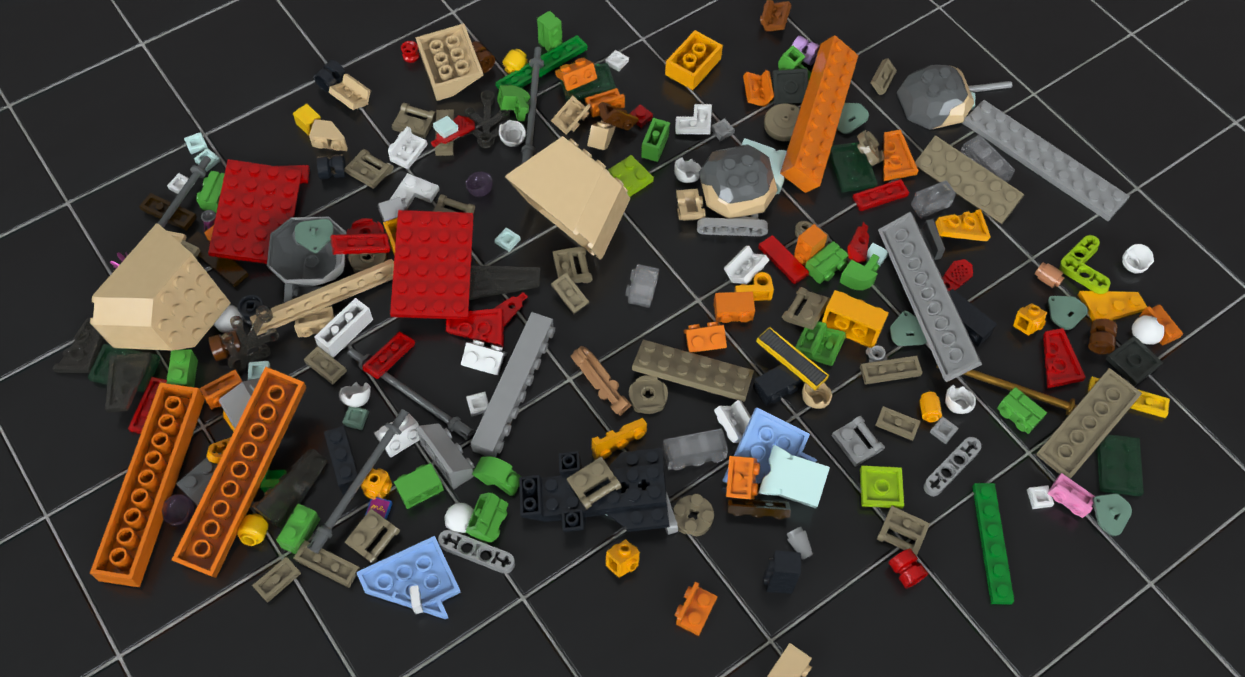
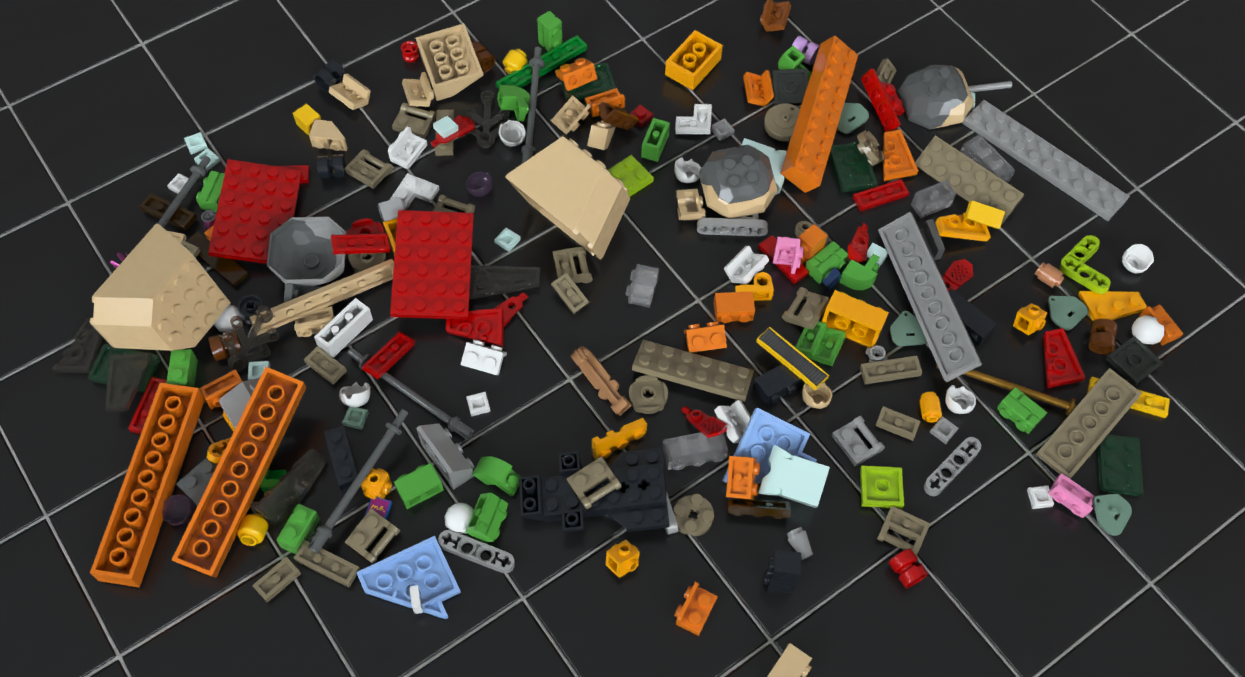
sand green piece [295,219,334,253] -> none
white bracket [374,412,420,457] -> none
light grey brick [471,312,555,457] -> none
white tile [605,50,629,72] -> none
green plate [973,483,1014,604] -> none
none -> tan bracket [402,72,434,107]
none -> red piece [681,406,728,438]
none -> bright pink bracket [773,237,803,274]
none -> dark blue tile [822,268,842,290]
none -> red bracket [861,69,905,132]
none -> yellow tile [965,201,1005,229]

